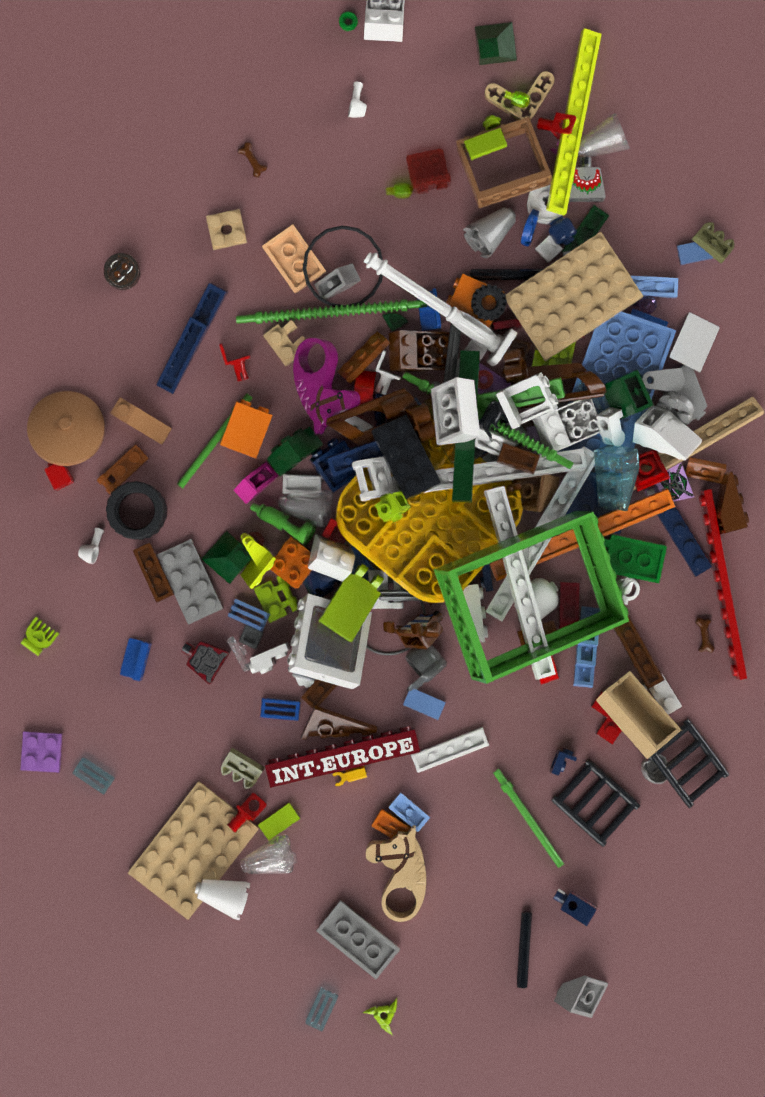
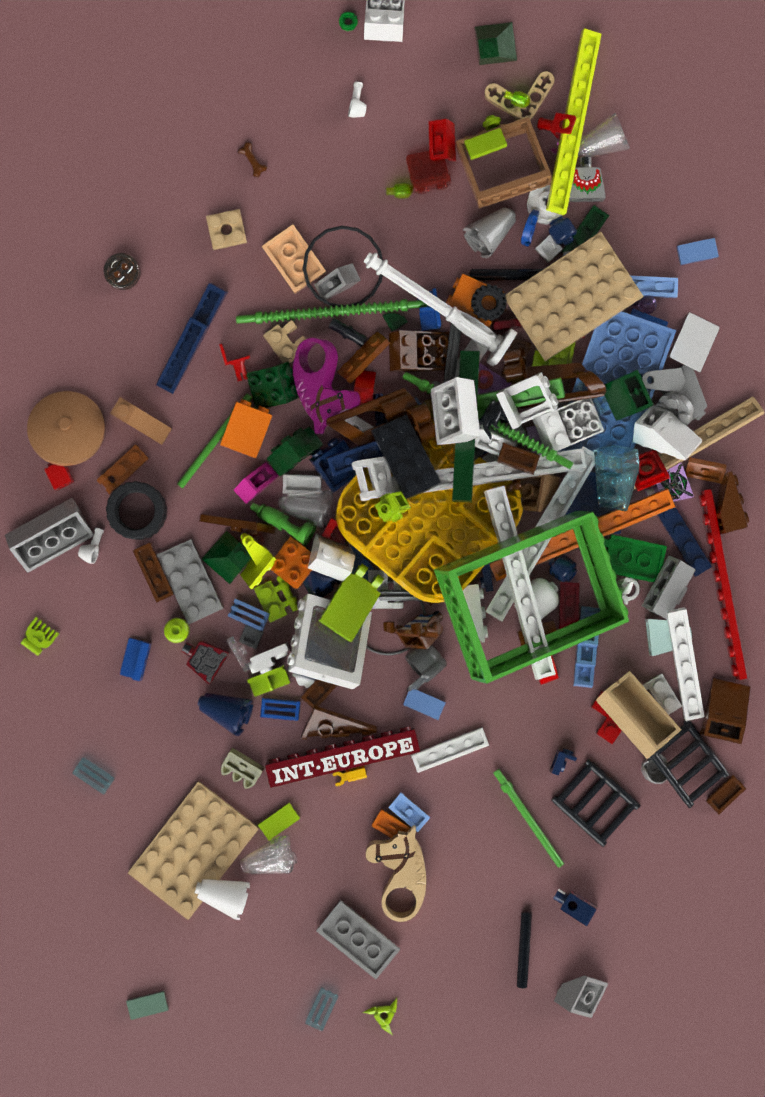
medium lavender plate [20,731,63,773] -> none
red bracket [227,793,267,833] -> none
white bracket [375,350,401,395] -> none
white leg [596,407,625,447] -> none
reddish brown tile [613,615,665,690] -> none
olive plate [692,222,735,264] -> none
reddish brown piece [695,617,715,653] -> none
none -> light grey slope [5,498,94,573]
none -> sand green tile [126,991,169,1020]
none -> lime head [164,618,190,643]
none -> dark blue cone [198,693,253,736]
none -> reddish brown wing [199,514,276,535]
none -> dark green bracket [246,361,299,409]
none -> lime panel [247,665,291,697]
none -> black pin [328,317,367,347]
none -> red panel [428,119,456,161]
none -> dark blue head [548,554,578,582]
none -> light grey piece [641,556,695,620]
none -> light aqua torso [645,619,692,656]
none -> white plate [666,607,705,721]
none -> reddish brown slope [700,678,751,744]
none -> reddish brown tile [706,775,747,815]

